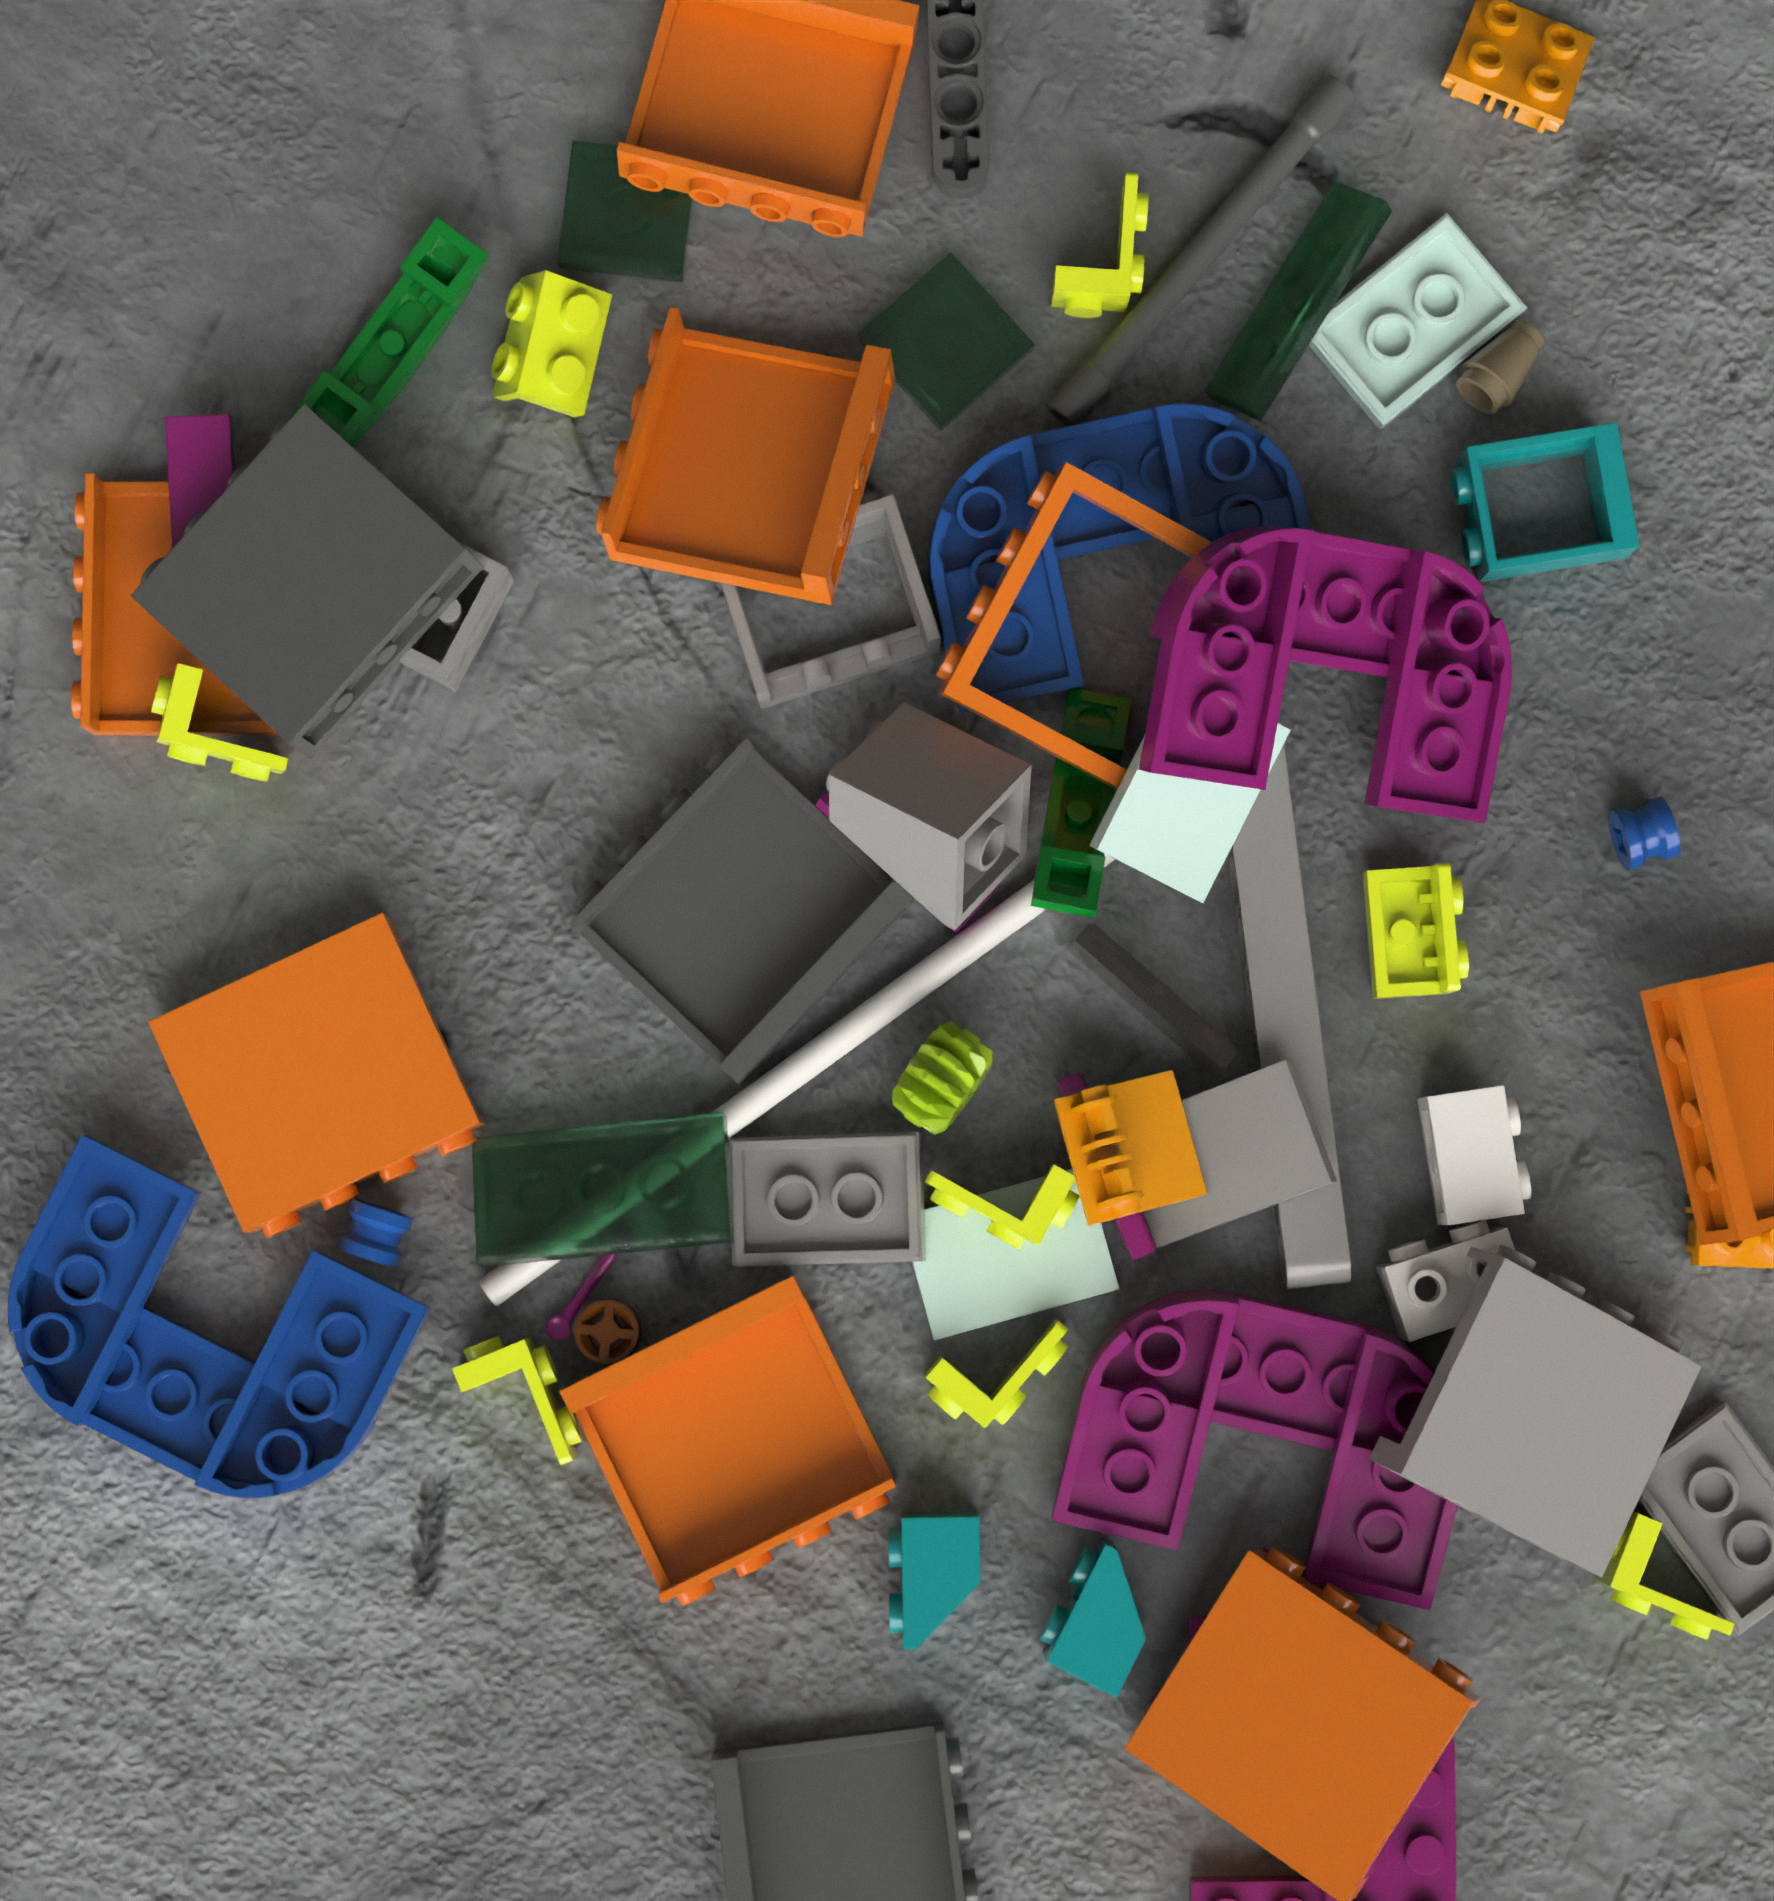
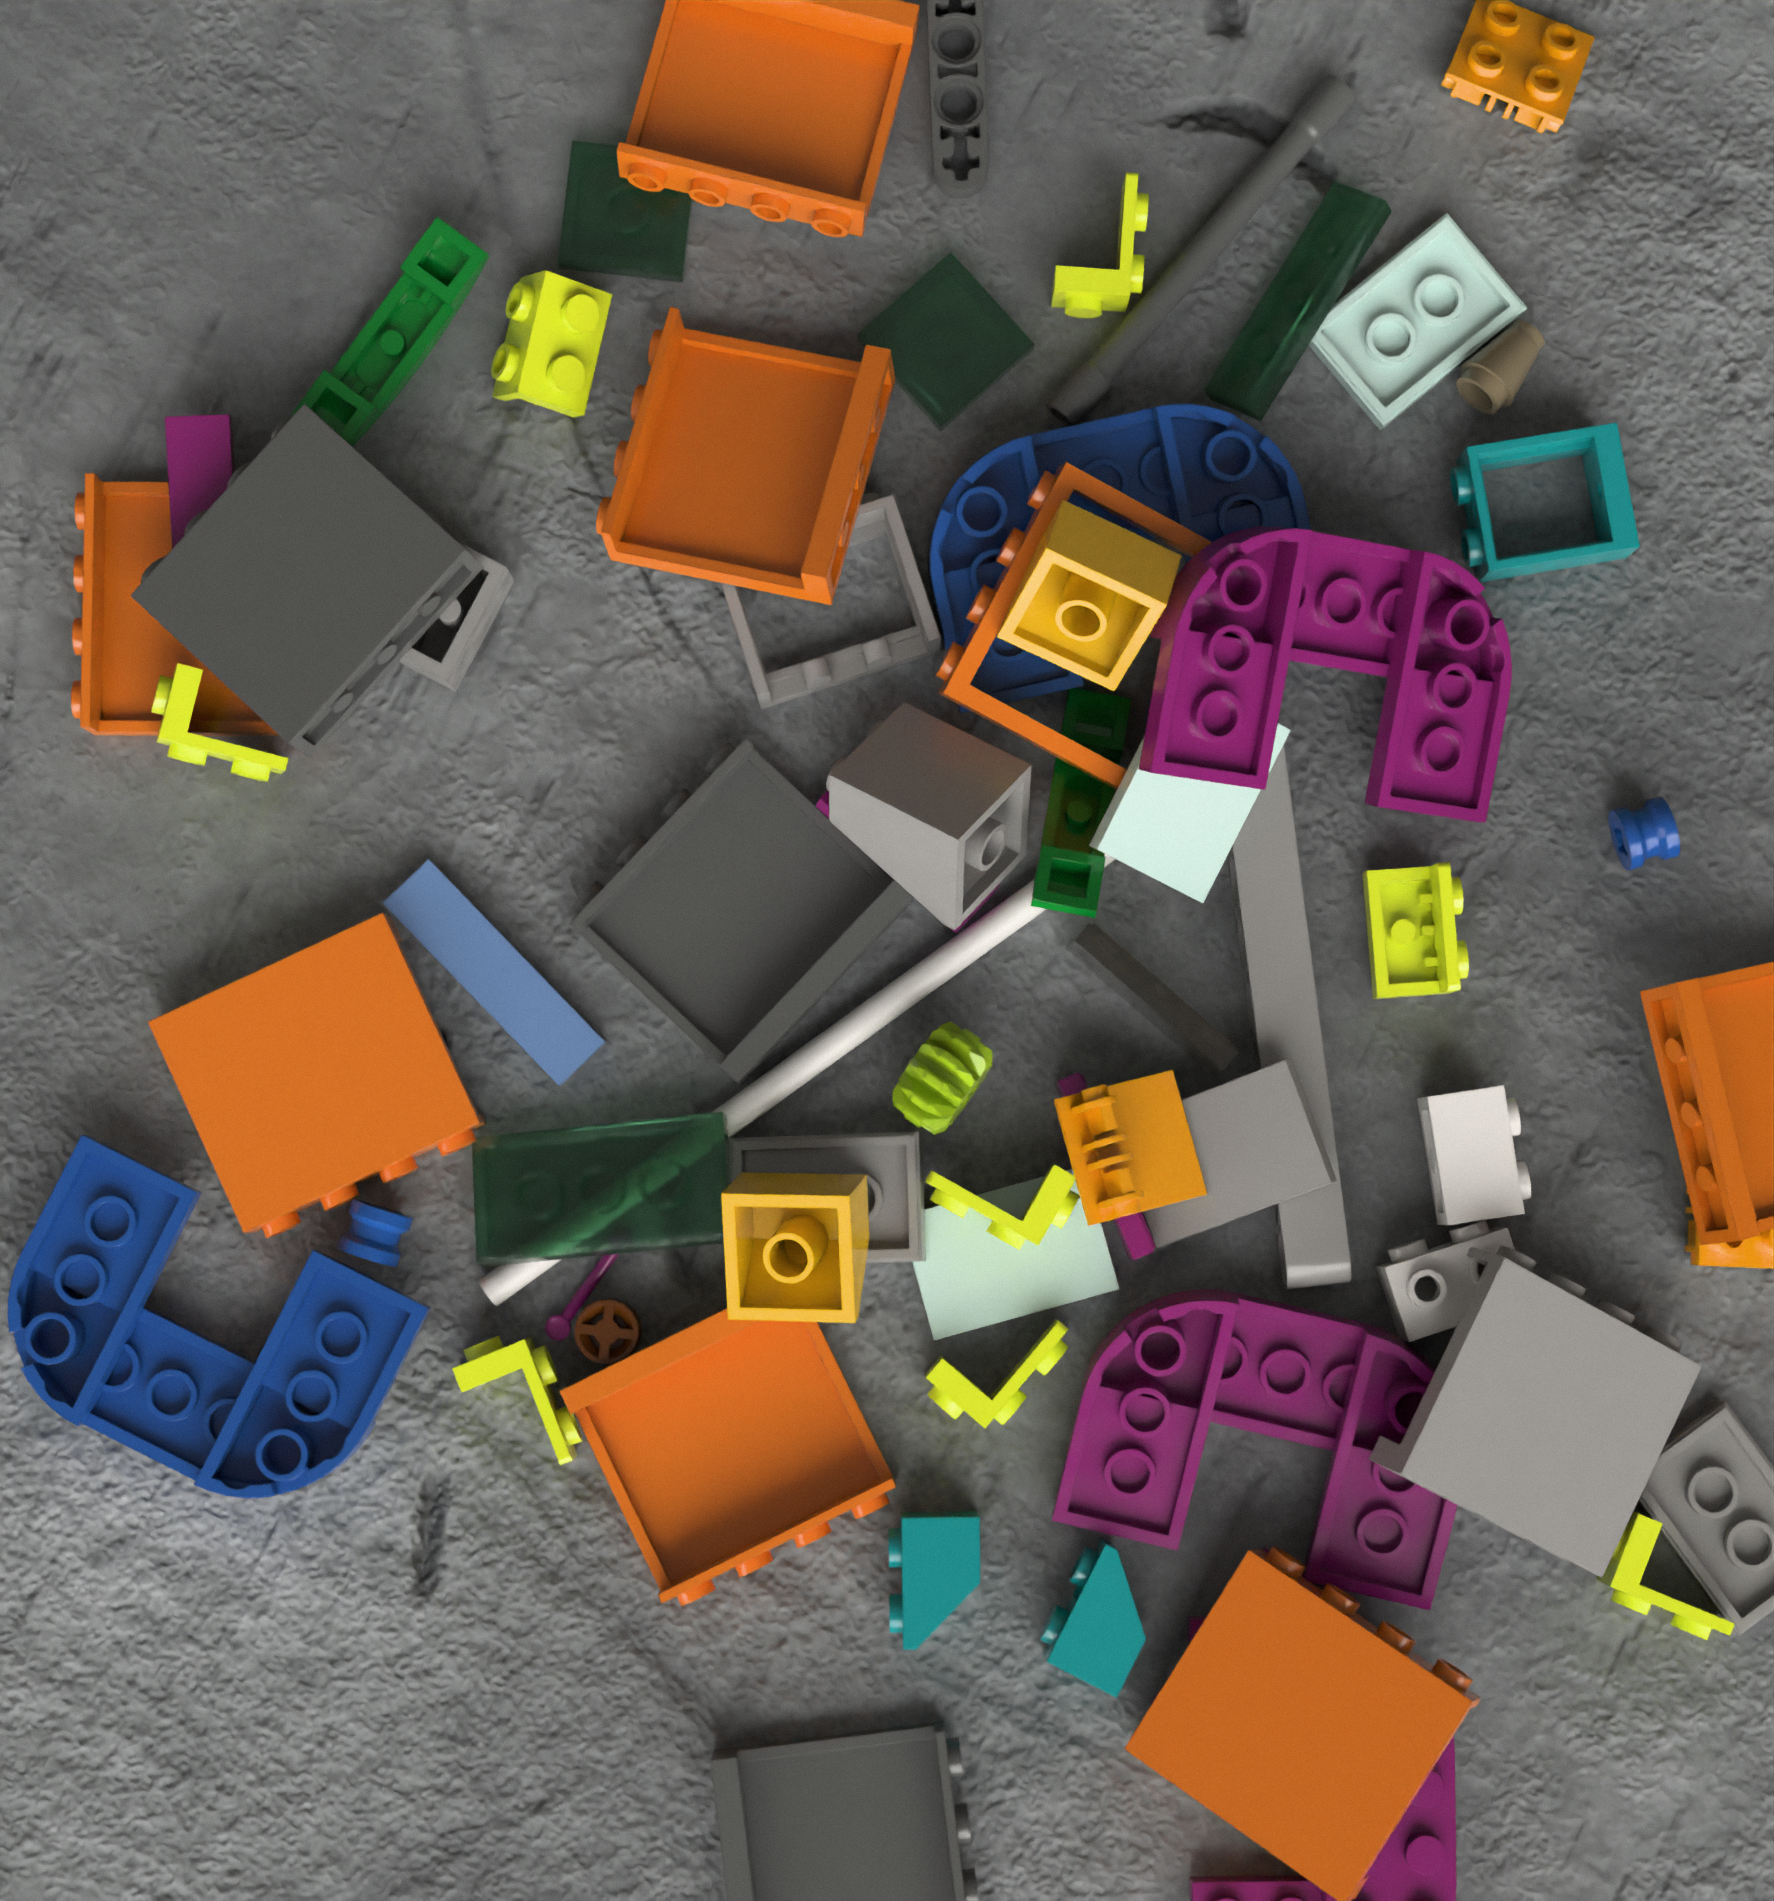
none -> medium blue tile [383,859,606,1087]
none -> yellow slope [721,1172,870,1323]
none -> yellow slope [997,500,1182,691]

